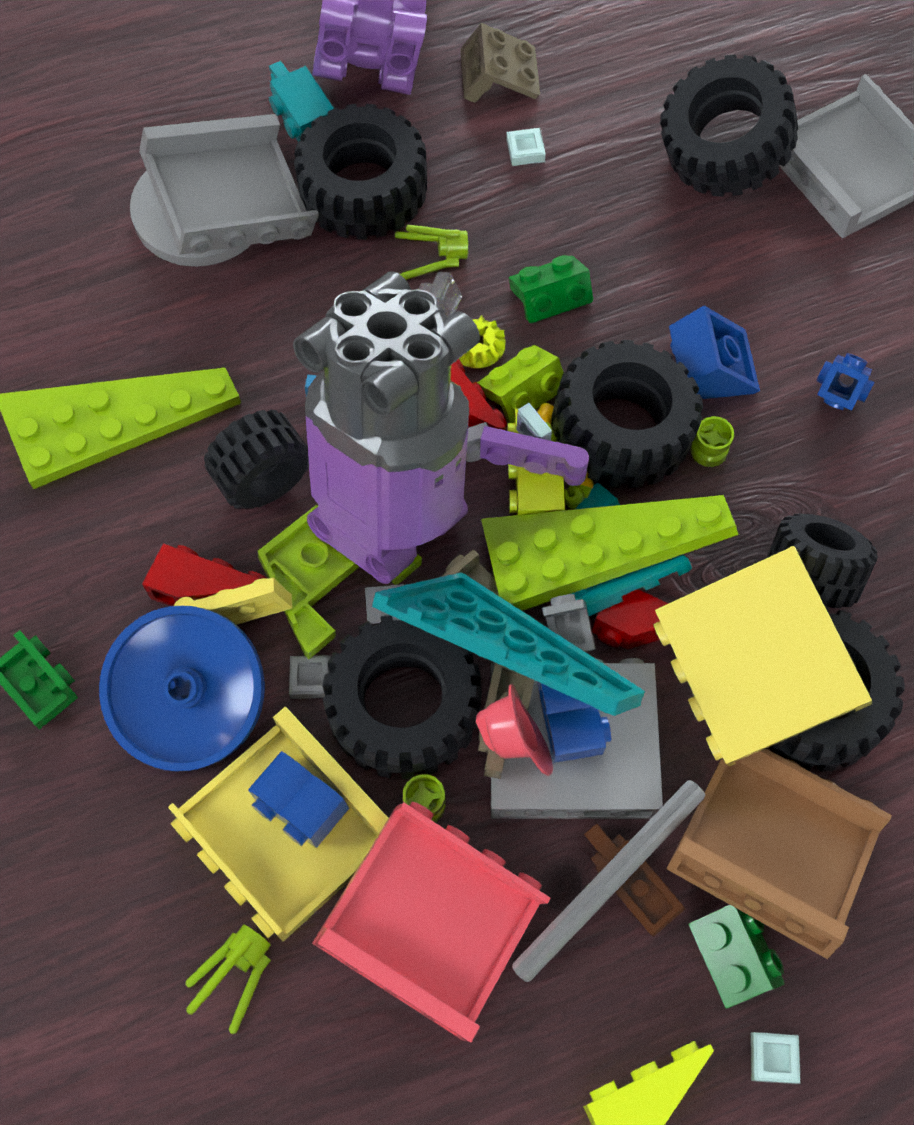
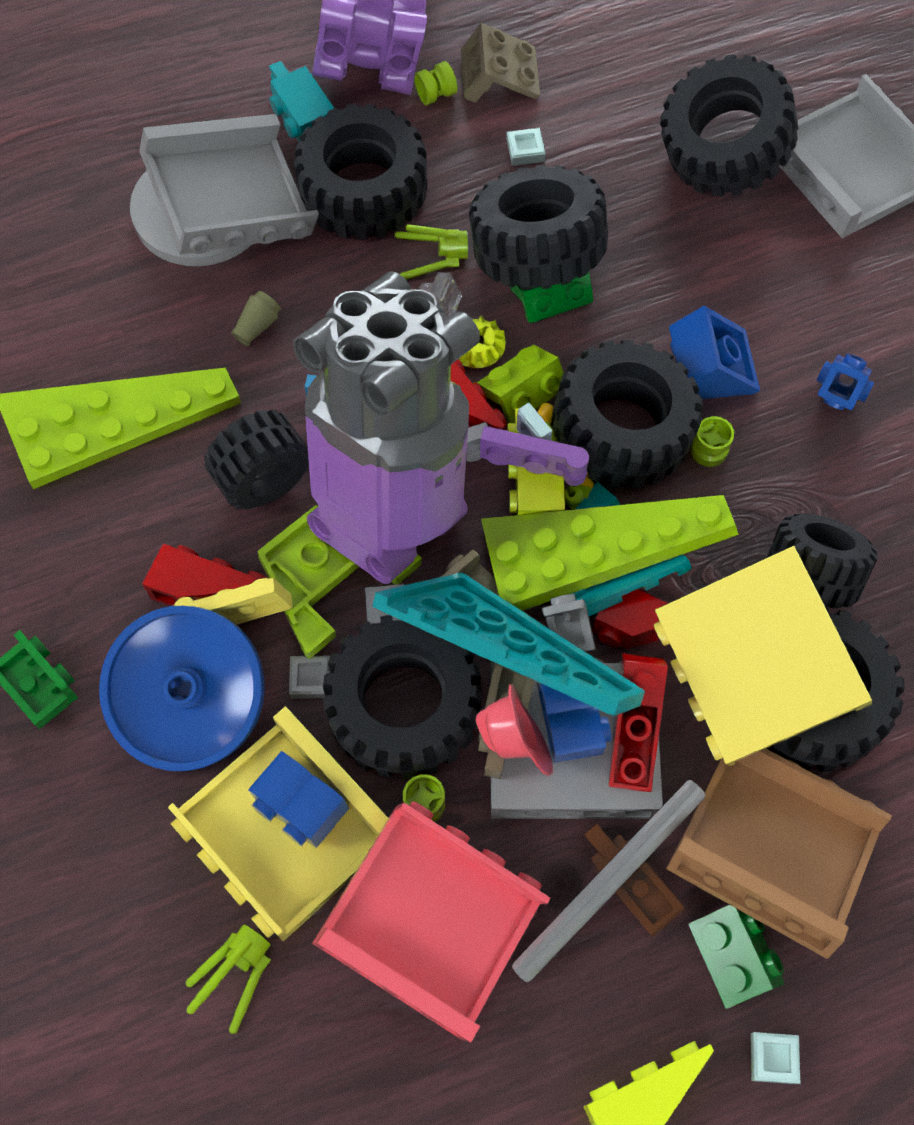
none -> olive cone [231,291,281,346]
none -> lime wheel [414,61,458,105]
none -> black tyre [469,165,608,290]
none -> red slope [608,653,668,792]

